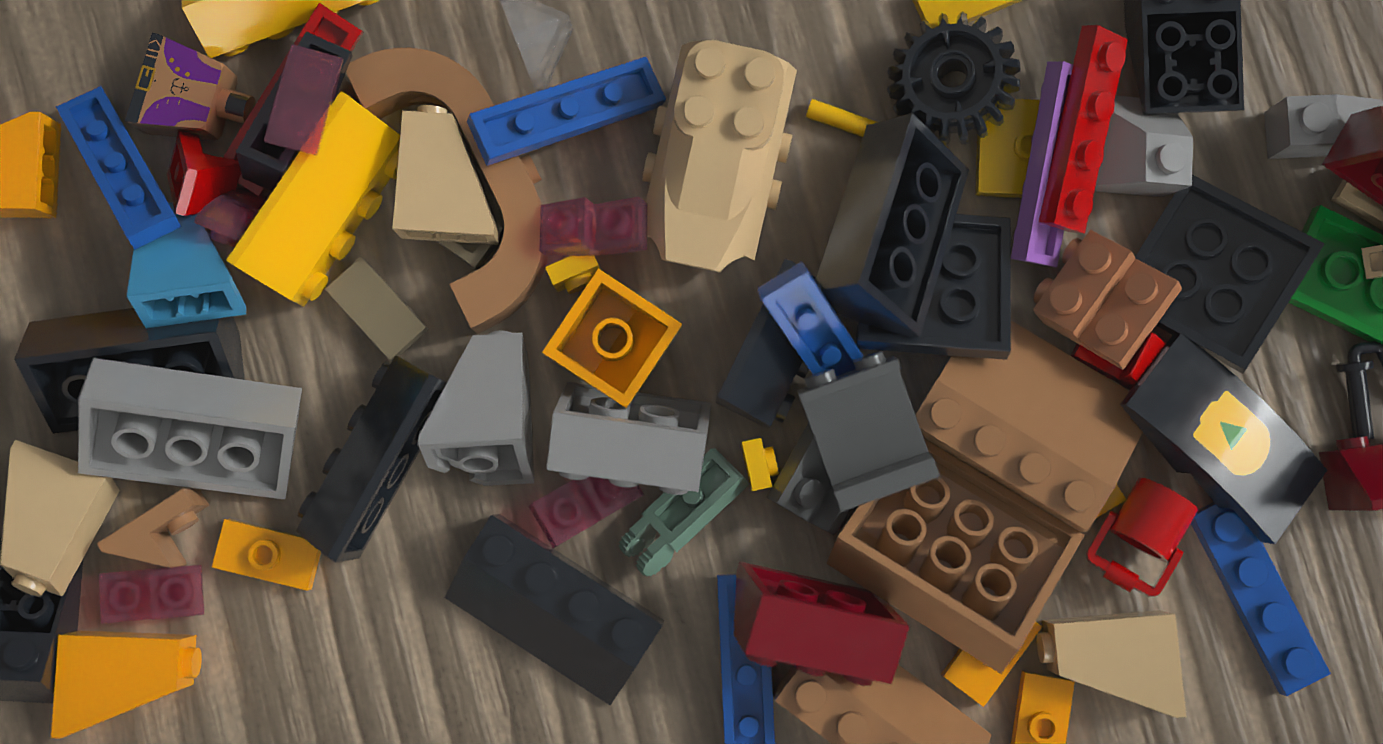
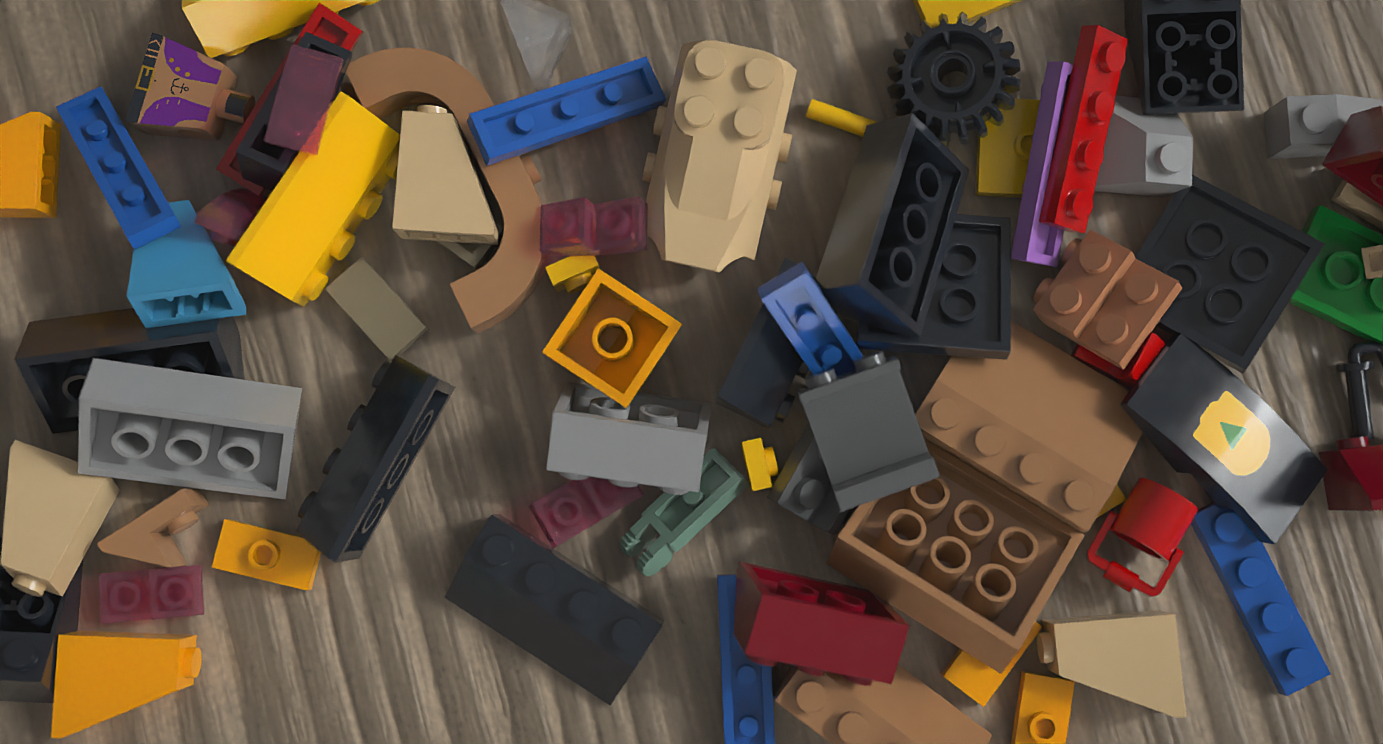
red slope [167,131,241,216] -> none
light grey slope [418,330,534,486] -> none

